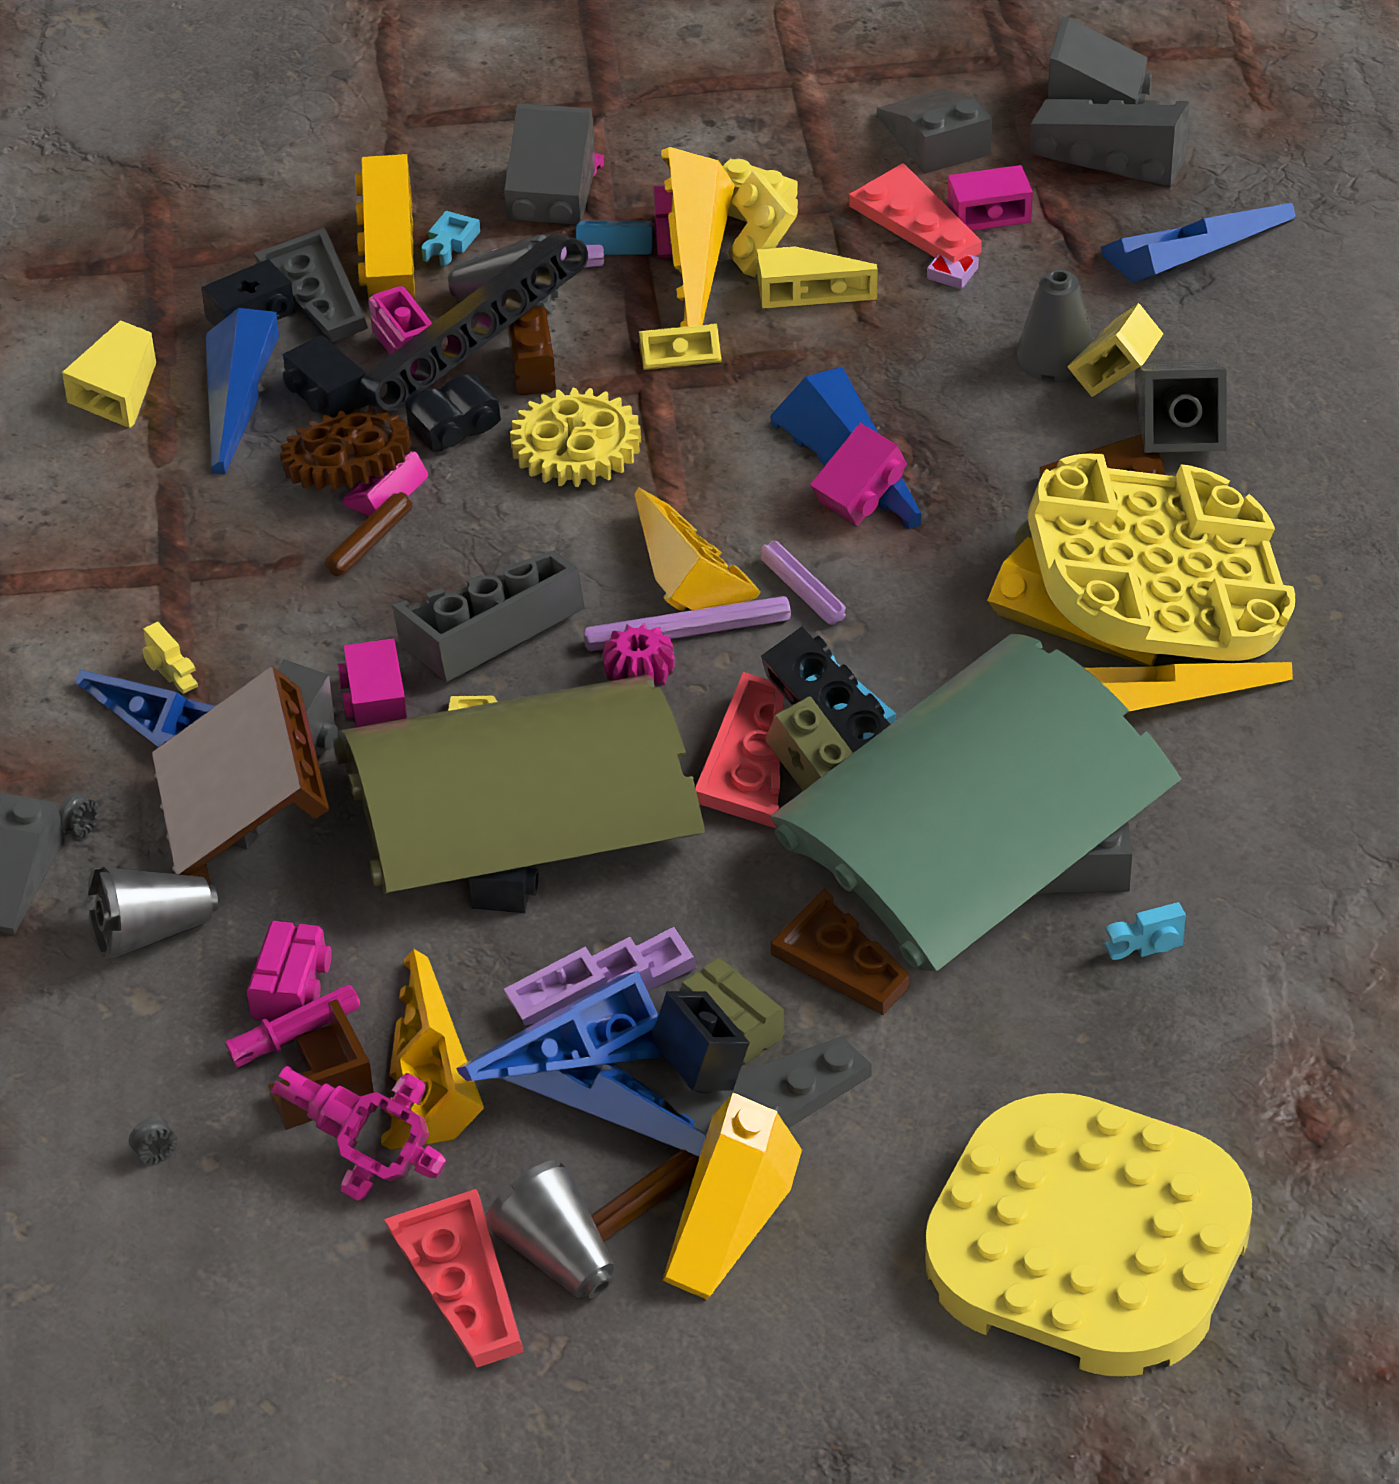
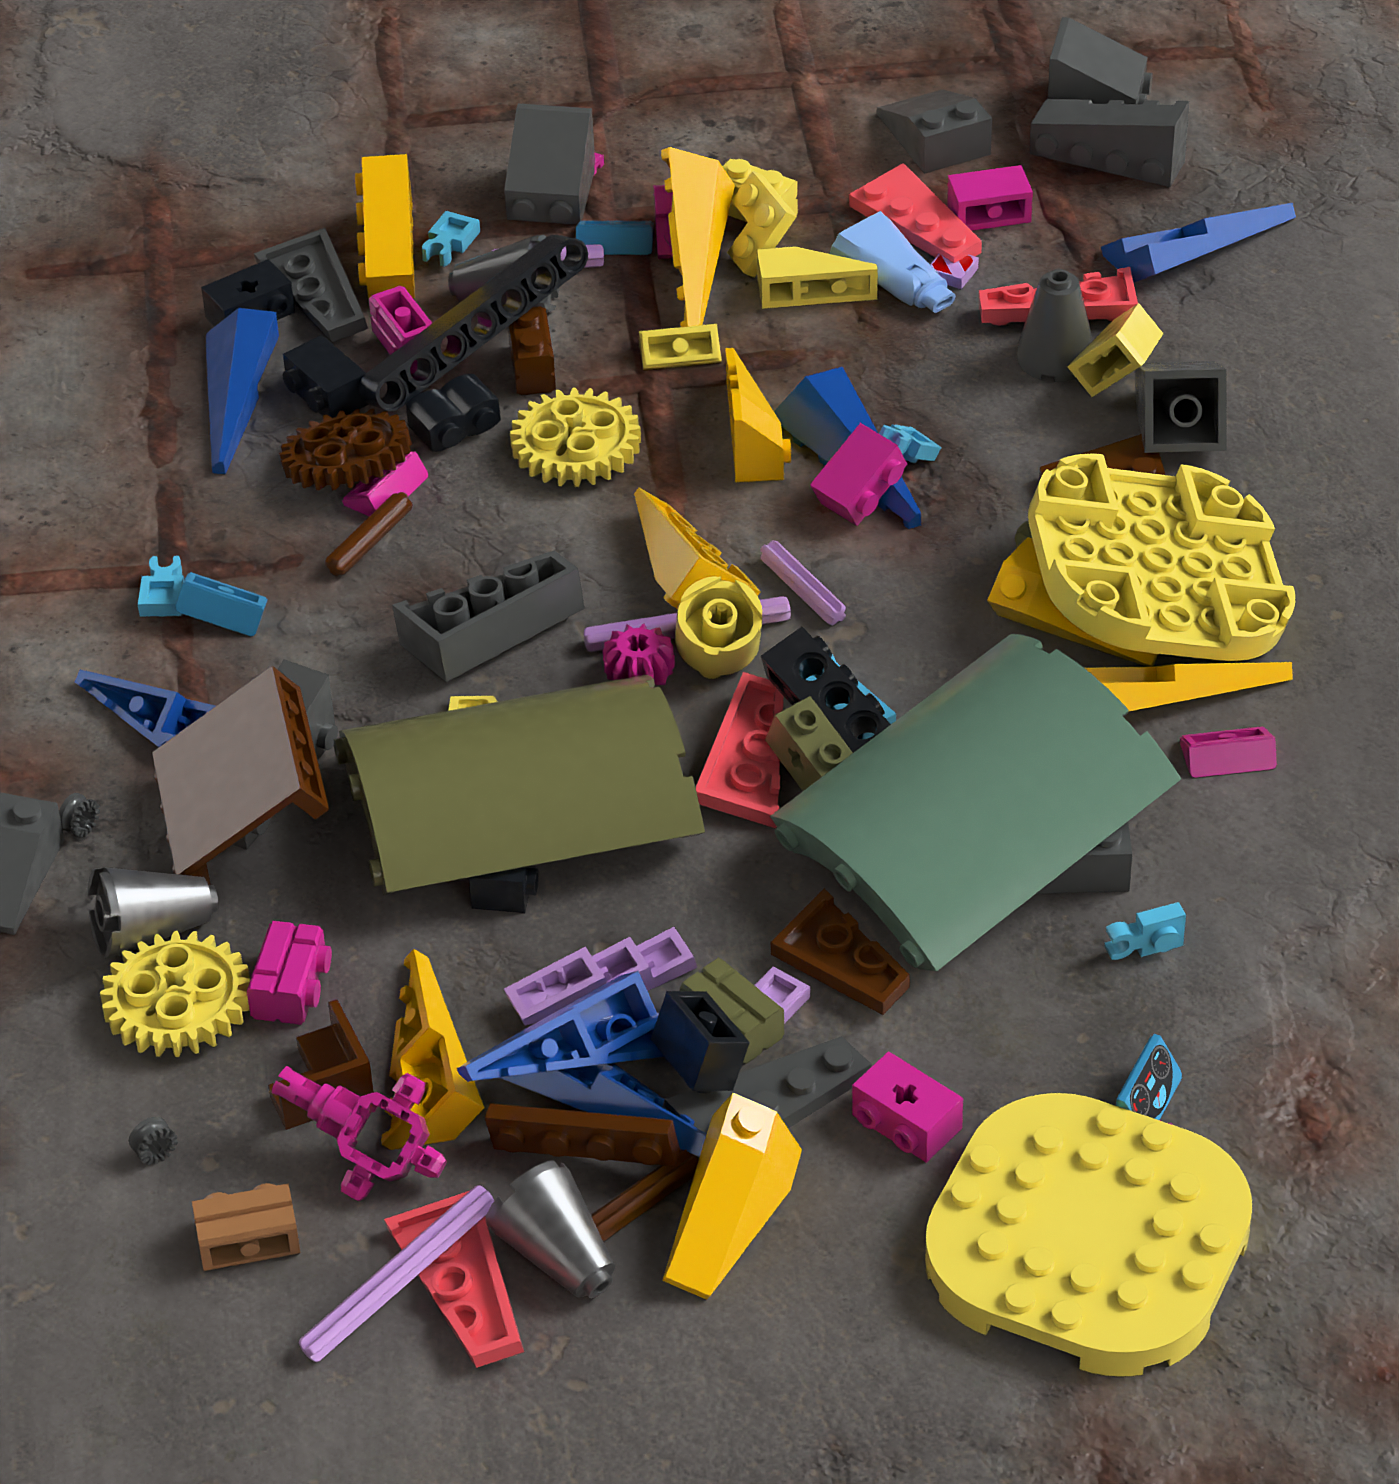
light yellow slope [62,320,156,428] -> none
light yellow plate [142,622,198,694] -> none
dark pink axle [225,985,360,1069] -> none
dark pink brick [337,638,407,728] -> none
none -> light yellow gear [100,931,250,1057]
none -> medium azure plate [138,556,184,617]
none -> dark azure slope [175,572,268,636]
none -> medium nougat brick [192,1183,301,1271]
none -> lavender axle [299,1185,494,1362]
none -> reddish brown plate [485,1103,681,1166]
none -> light yellow brick [675,576,762,679]
none -> yellow wedge [725,348,791,482]
none -> lavender tile [755,967,810,1024]
none -> light blue piece [830,211,956,313]
none -> dark pink brick [852,1051,963,1163]
none -> medium azure plate [879,424,942,463]
none -> coral wing [979,267,1138,326]
none -> slope [1116,1034,1182,1120]
none -> dark pink slope [1180,726,1277,778]

